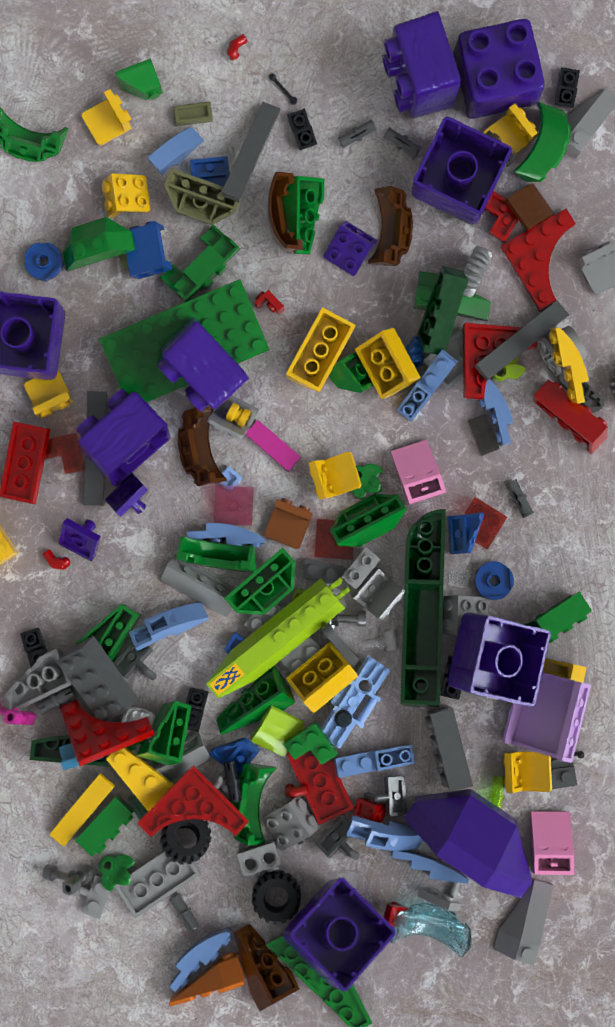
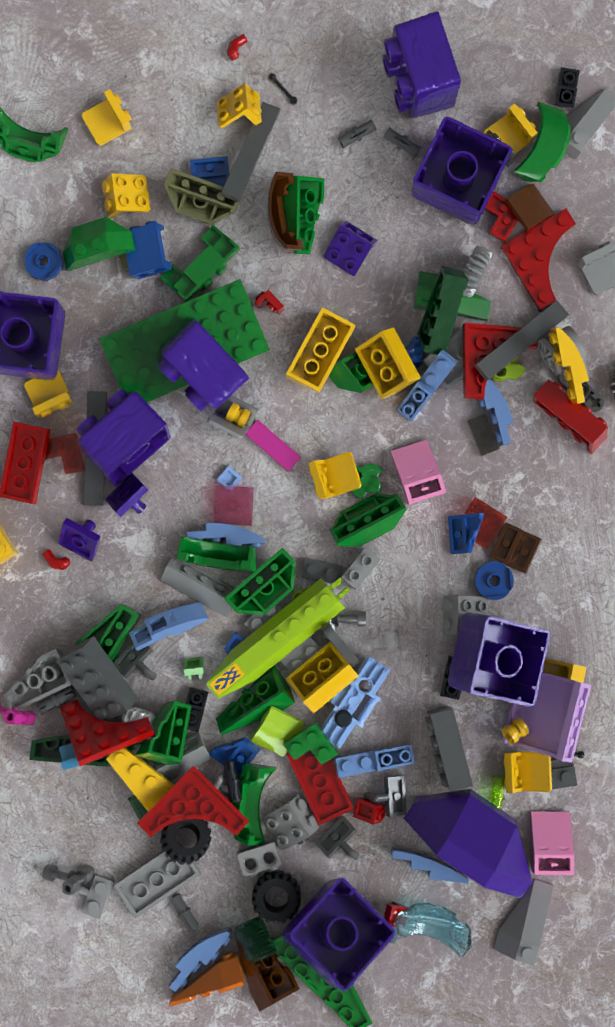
black slope [20,627,48,667] -> none
yellow slope [49,773,115,847] -> none
green brick [75,795,135,857] -> none
green plate [98,854,135,892] -> none
green slope [115,58,163,100] -> none
medium blue slope [147,127,204,176] -> none
olive tile [173,101,213,127] -> none
reddish brown windscreen [178,406,227,486] -> none
dark orange bracket [264,498,313,549] -> none
red arm [284,784,309,798] -> none
black slope [287,109,317,151] -> none
clear red plate [315,519,354,560] -> none
medium blue slope [346,816,423,851] -> none
light grey bracket [351,567,405,620] -> none
reddish brown windscreen [368,186,413,266] -> none
dark green slope [400,509,446,708] -> none
light grey plate [417,882,461,911] -> none
dark purple brick [453,19,545,119] -> none
dark grey pin [505,479,534,518] -> none
green wedge [523,591,592,643] -> none
none -> bright green tile [183,657,204,680]
none -> yellow bracket [216,83,262,129]
none -> clear green brick [234,916,277,965]
none -> reddish brown slope [489,522,542,574]
none -> yellow wheel [501,717,529,745]

